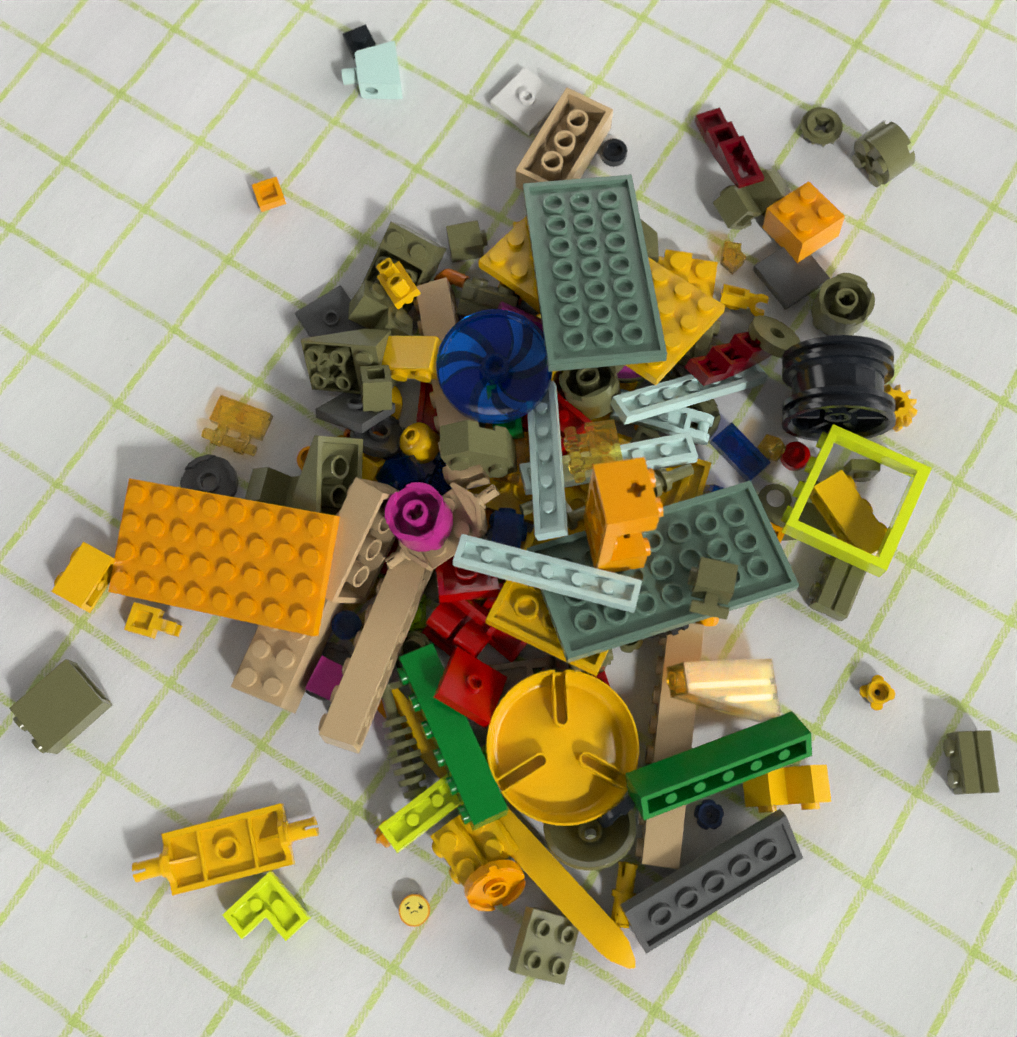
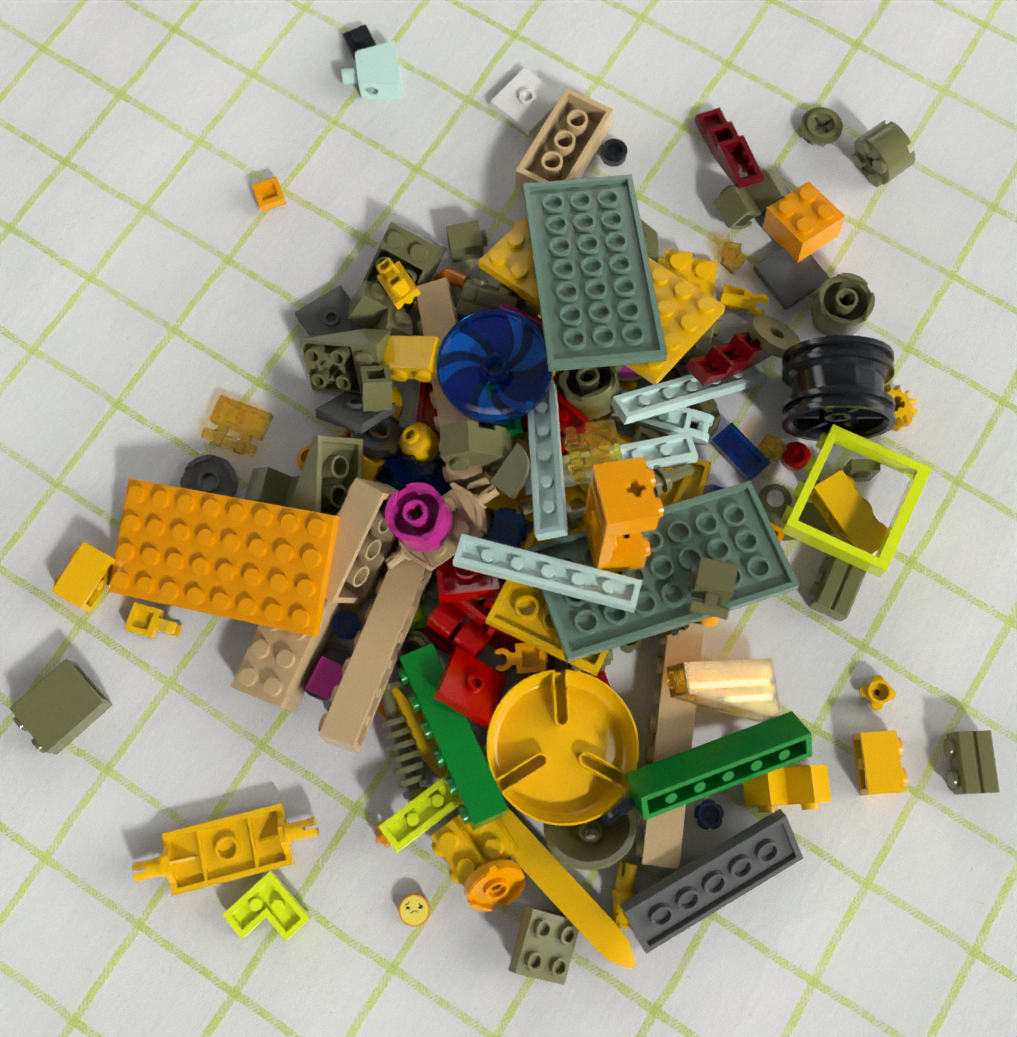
none -> olive brick [490,443,530,499]
none -> light orange plate [495,643,548,674]
none -> yellow brick [852,730,908,796]

